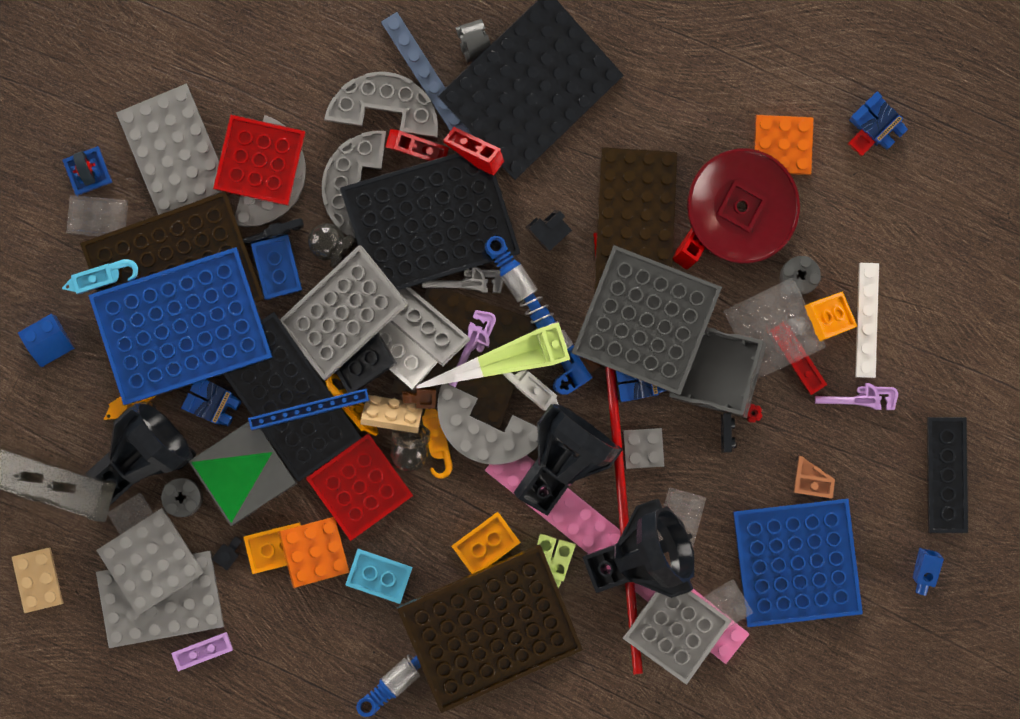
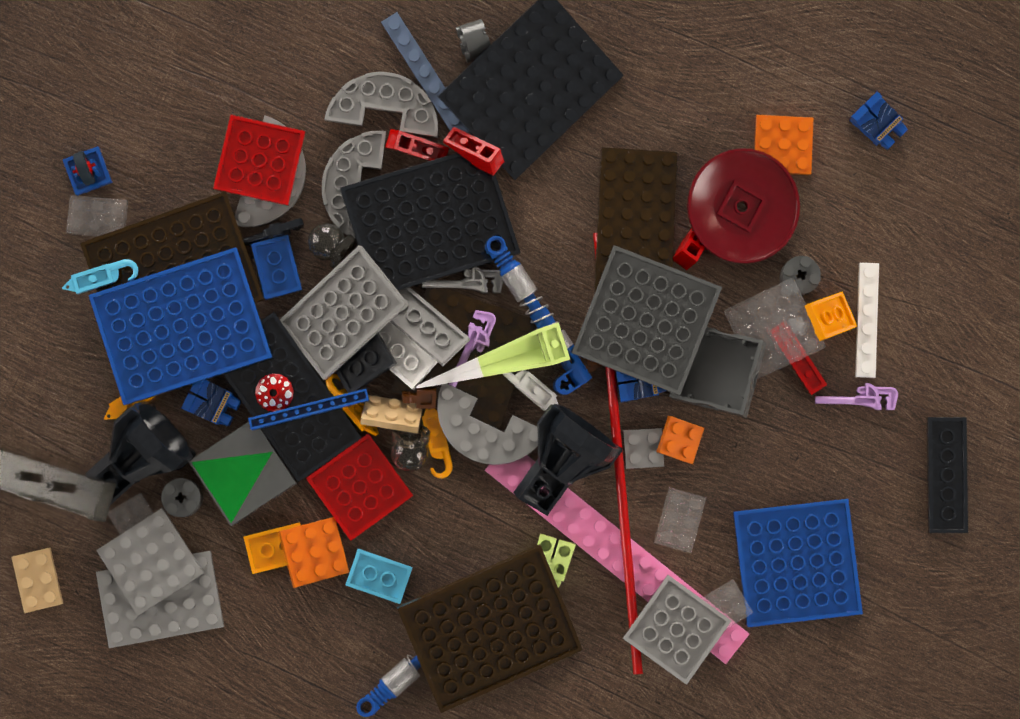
blue slope [18,314,75,368] -> none
light grey plate [116,83,222,215] -> none
lavender plate [171,632,233,671] -> none
black plate [212,536,243,570] -> none
light orange plate [452,512,521,574] -> none
black plate [525,210,572,251] -> none
black plate [582,499,695,598] -> none
black plate [721,413,735,453] -> none
red plate [747,404,762,423] -> none
nougat wing [793,456,835,499] -> none
red plate [848,129,875,157] -> none
blue torso [913,548,944,596] -> none
none -> red dish [255,373,294,412]
none -> orange plate [656,416,704,464]

